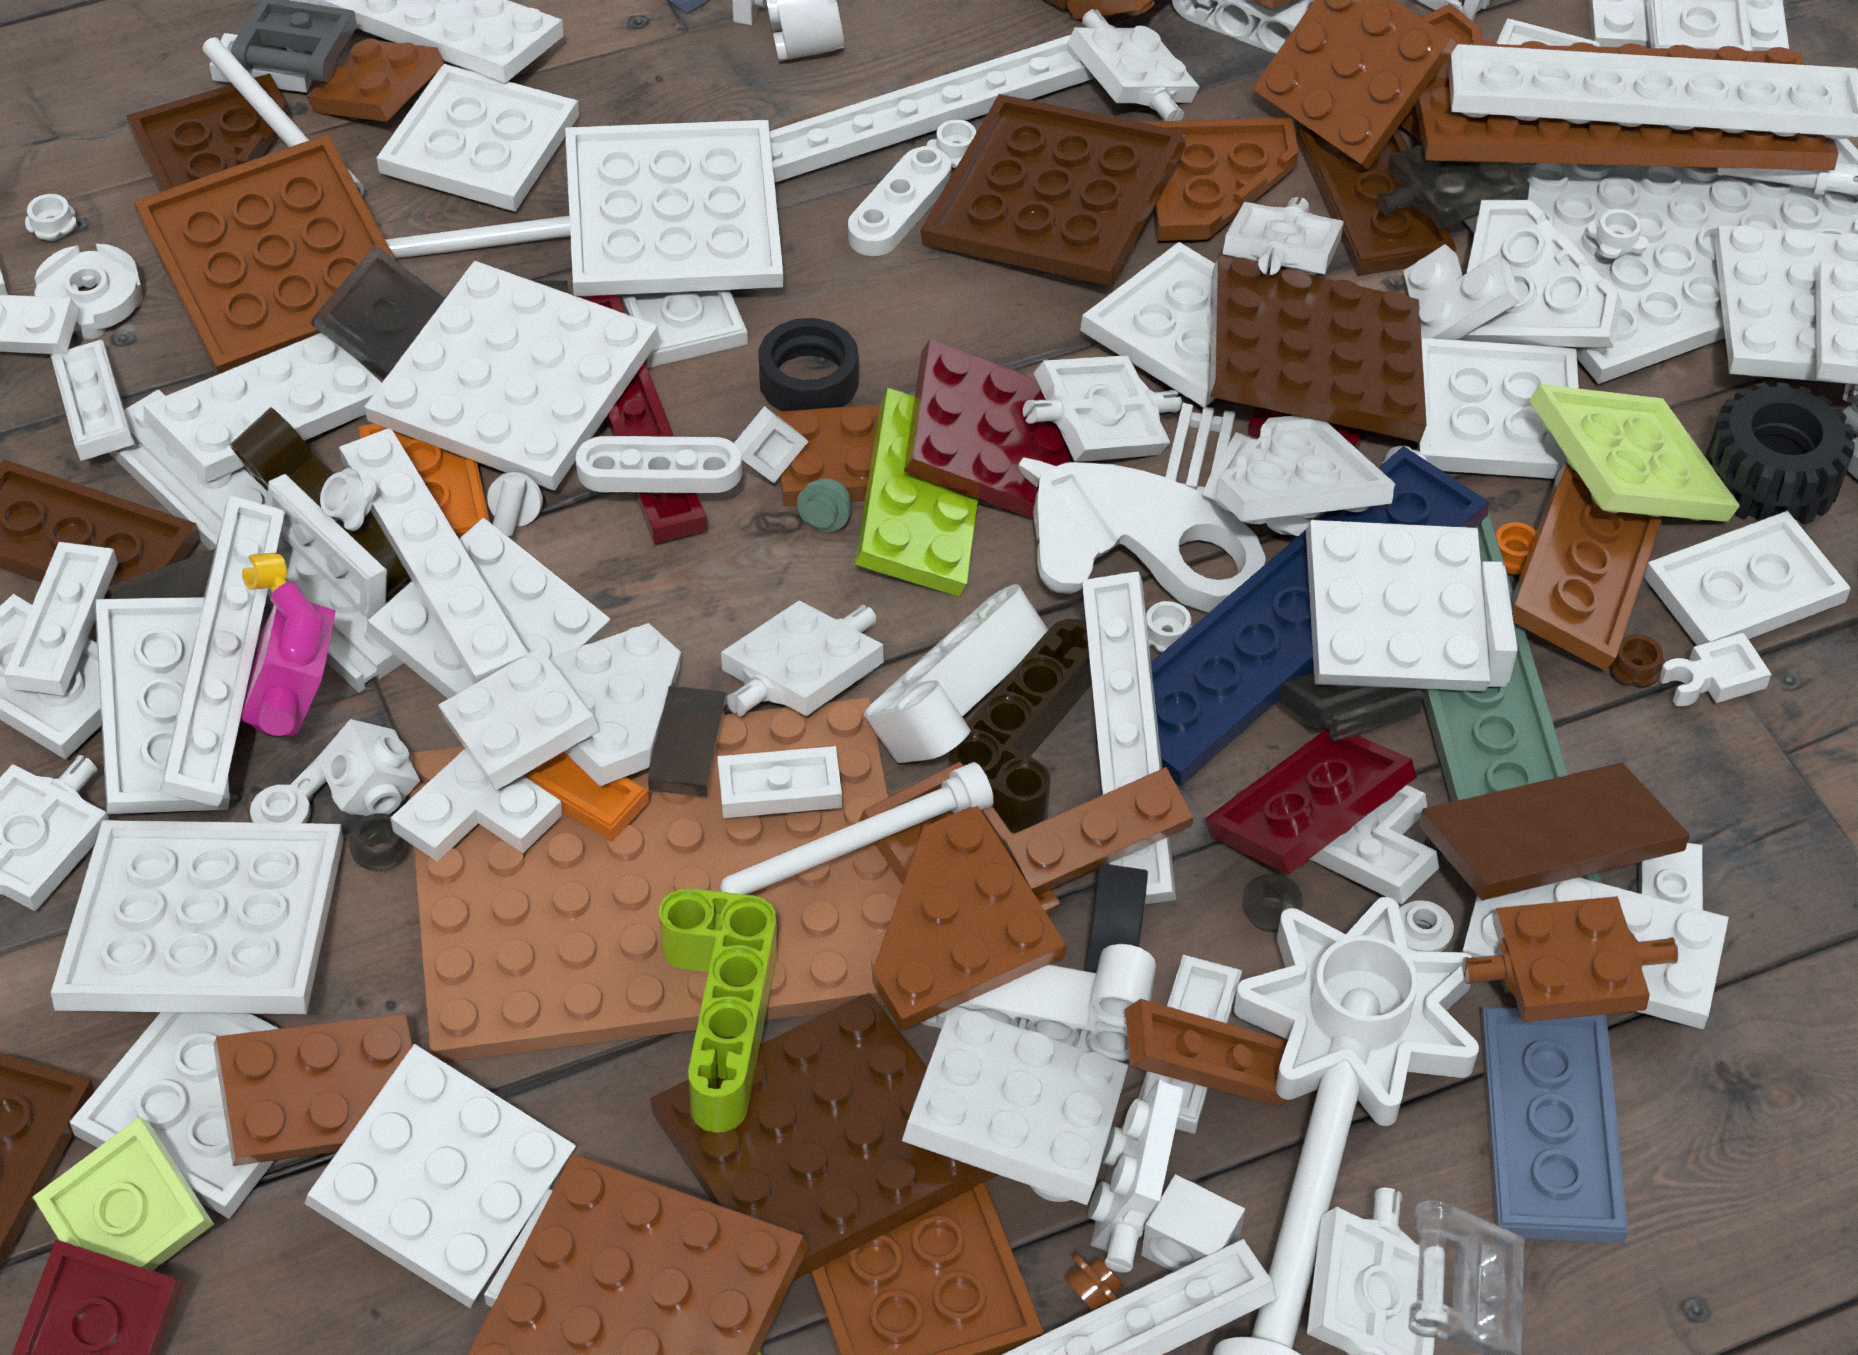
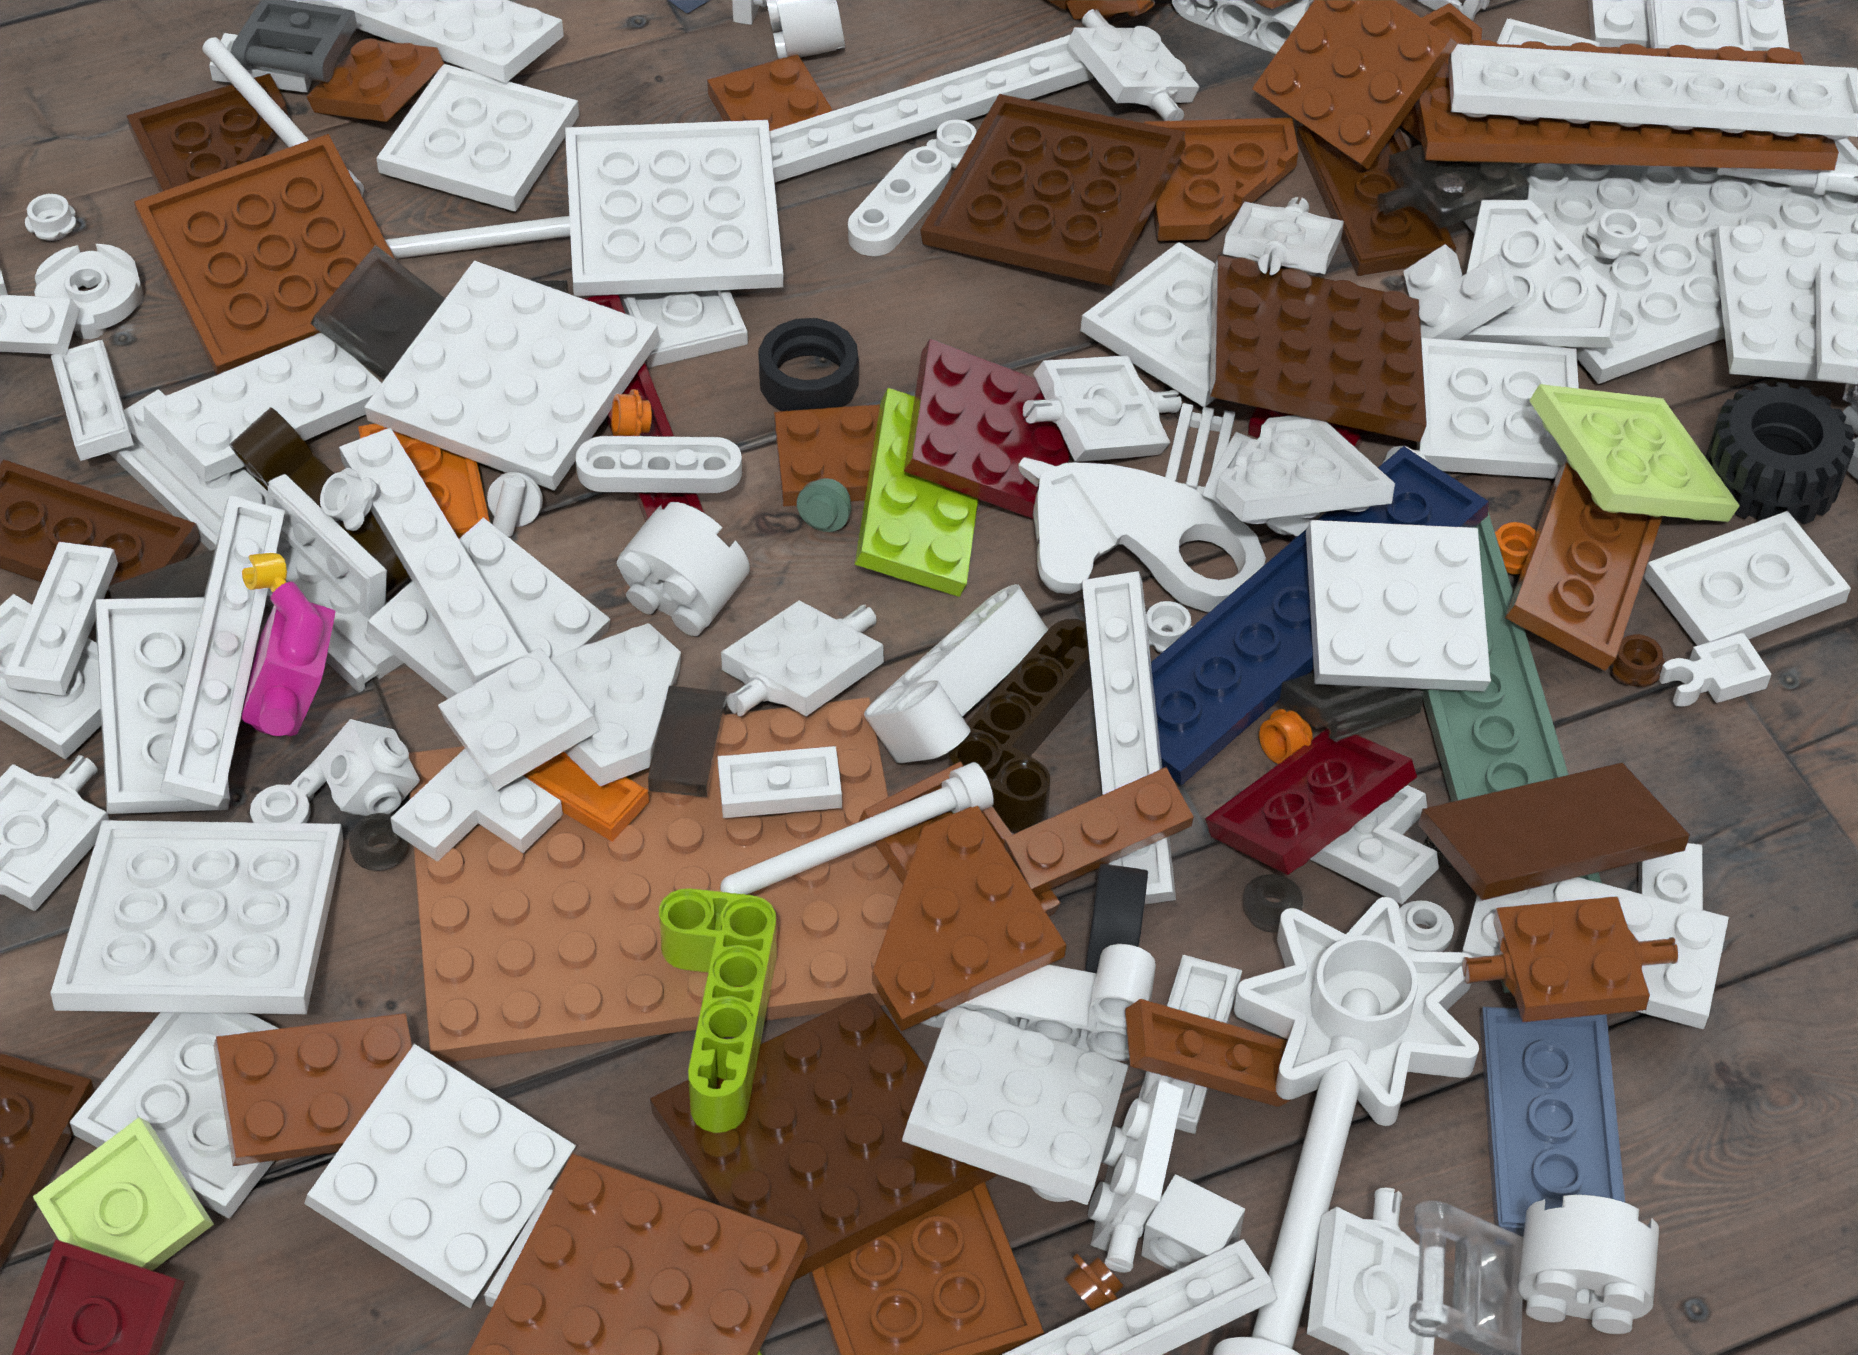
white plate [734,406,809,483] -> none
white tile [1481,562,1518,687] -> none
none -> orange plate [611,389,652,436]
none -> white brick [617,502,750,636]
none -> dark orange plate [707,55,833,131]
none -> orange plate [1259,709,1313,764]
none -> white brick [1518,1195,1659,1334]

